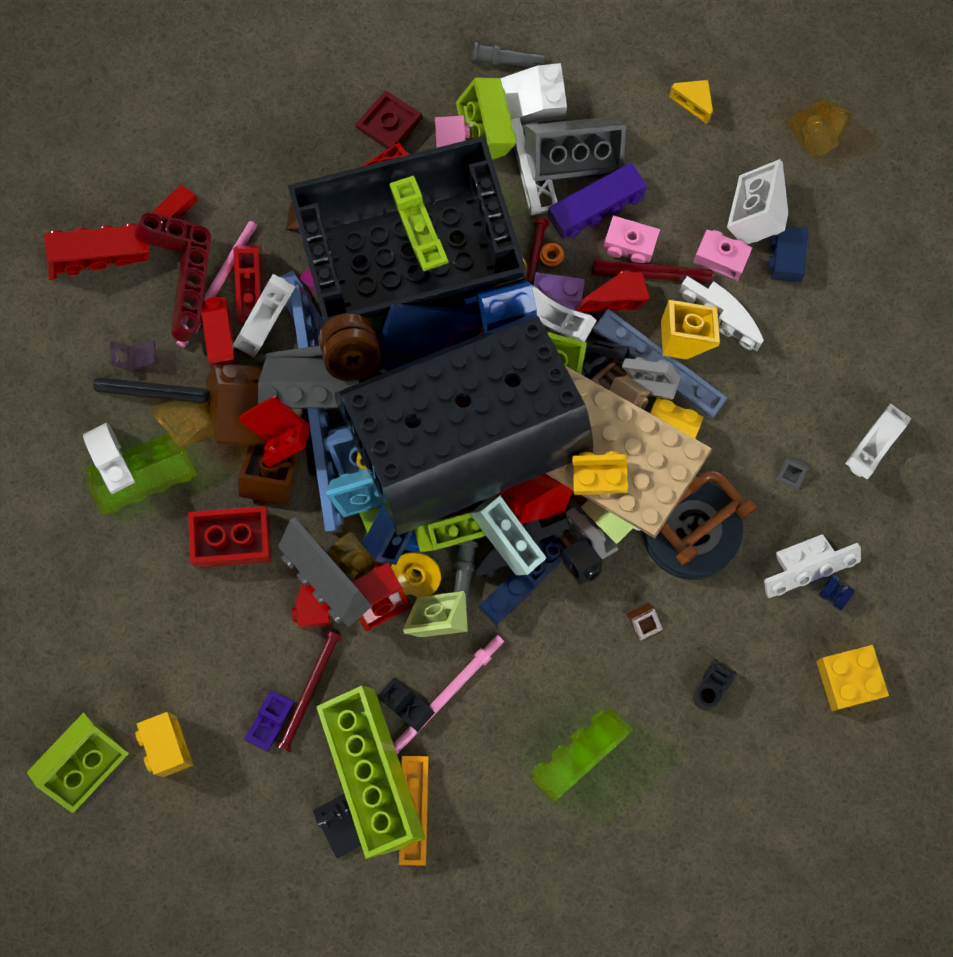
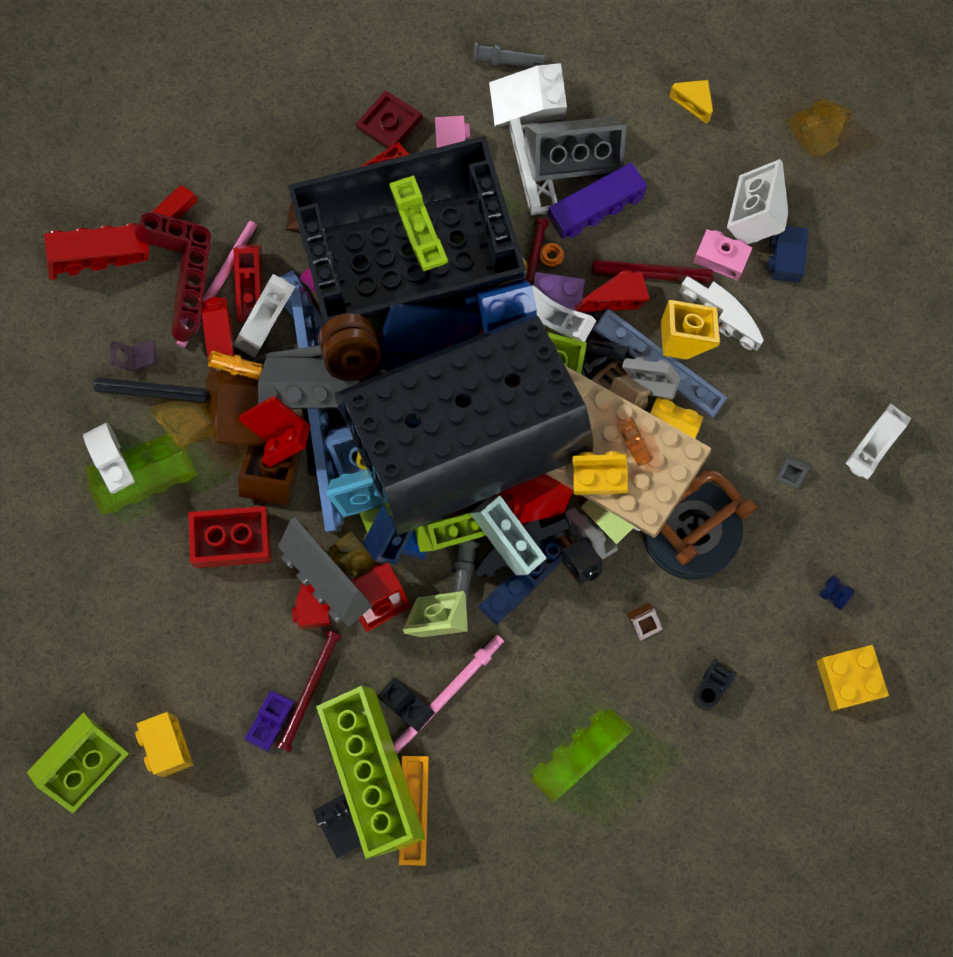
yellow dish [391,552,441,597] -> none
lime slope [456,77,516,160] -> none
bright pink brick [603,216,660,264] -> none
white bracket [764,534,861,598] -> none
none -> light orange pin [208,351,262,380]
none -> clear orange bar [616,417,653,466]

